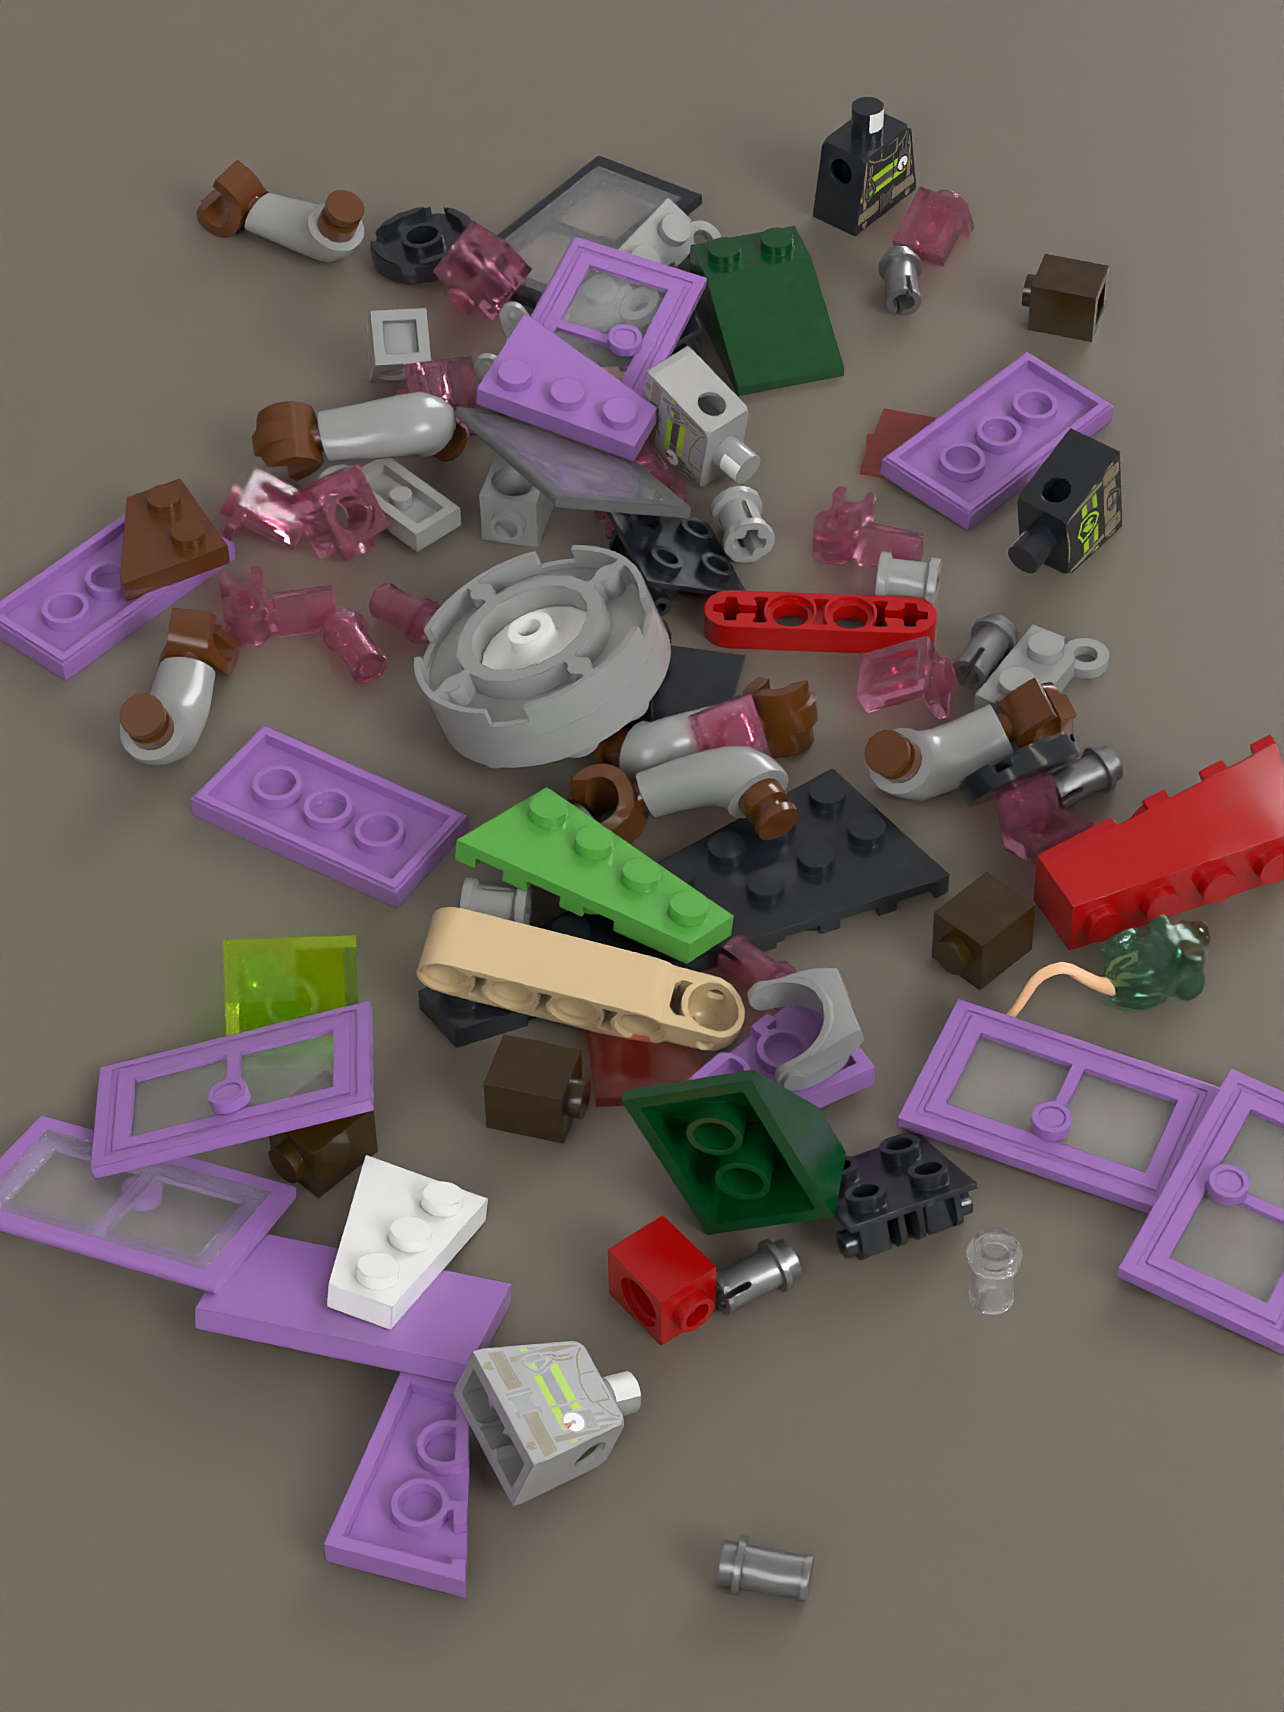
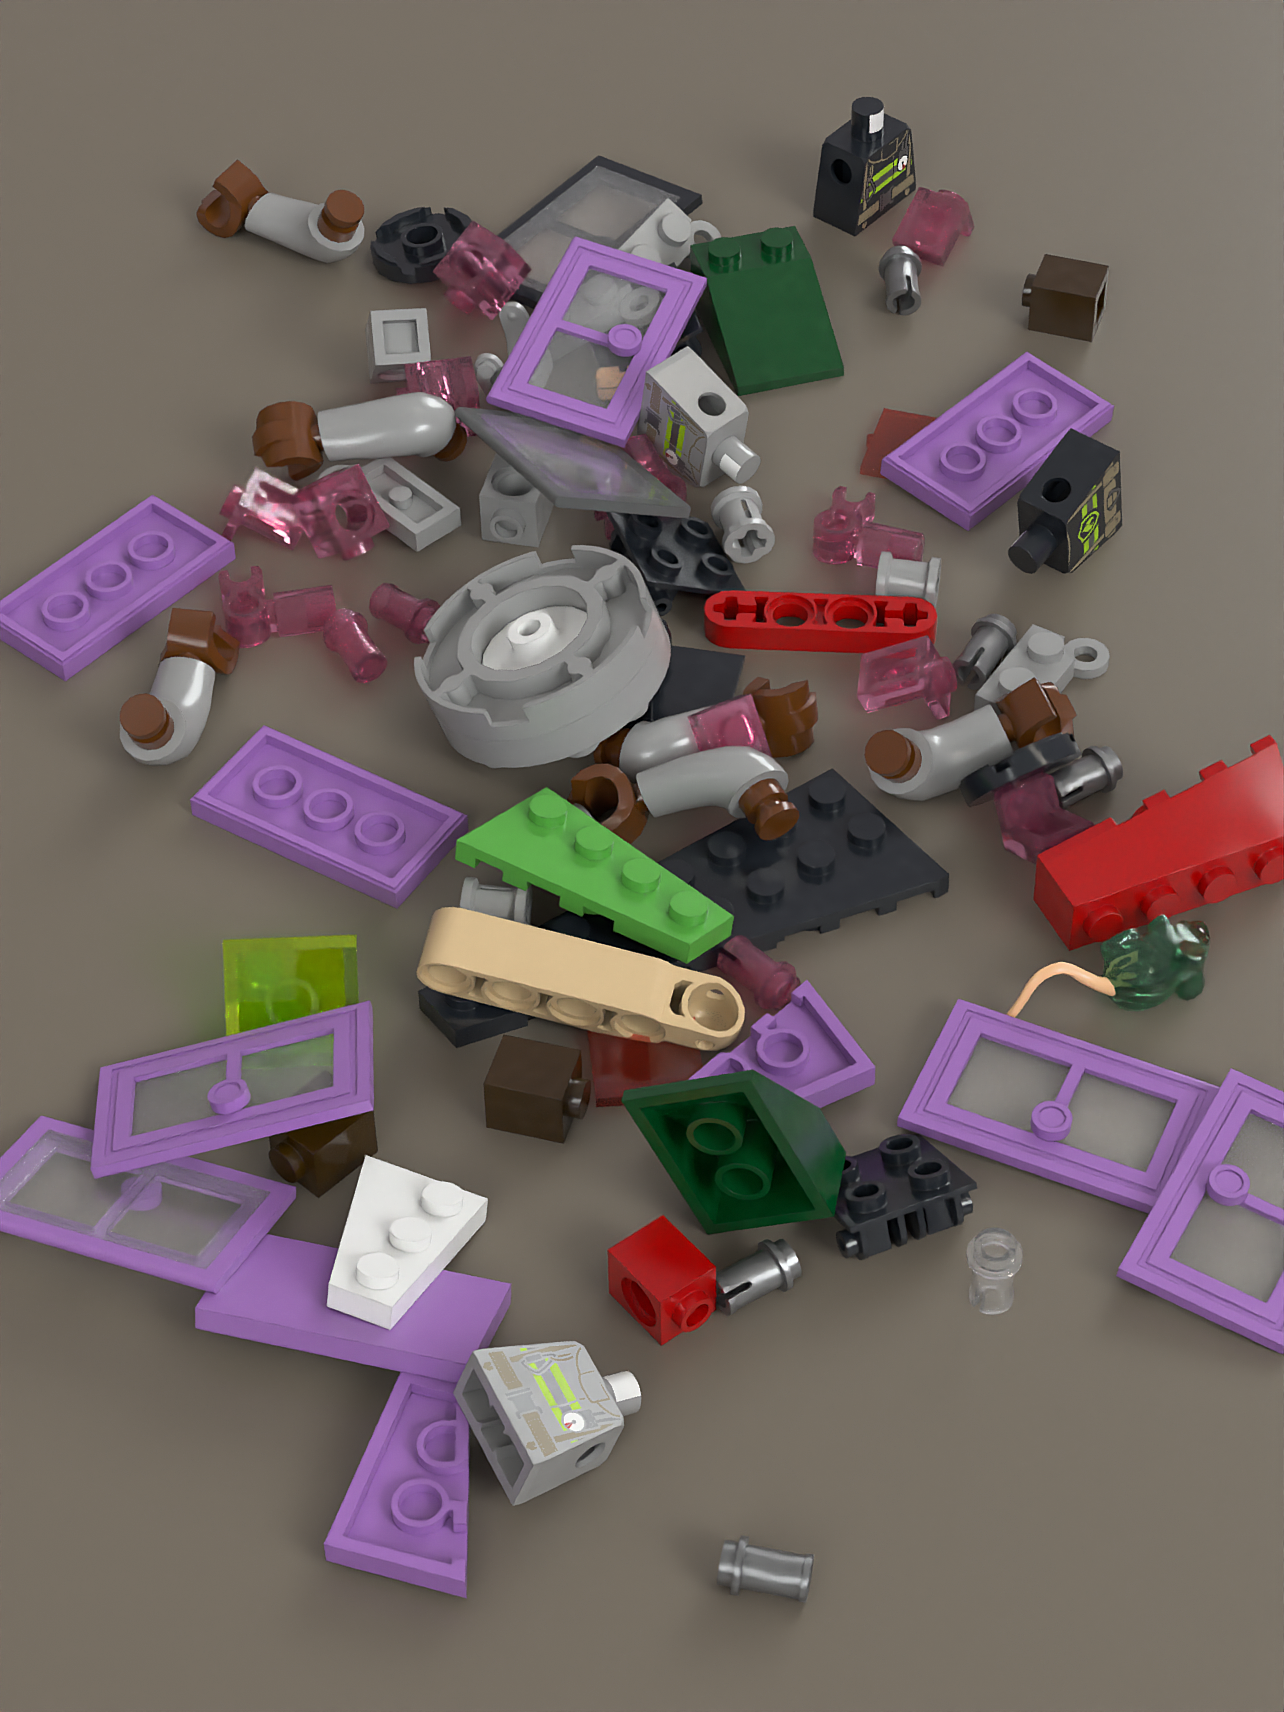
reddish brown wing [120,478,230,601] -> none
medium lavender wing [476,313,658,462] -> none
light grey helmet [747,968,864,1091] -> none
dark brown brick [932,872,1036,990] -> none

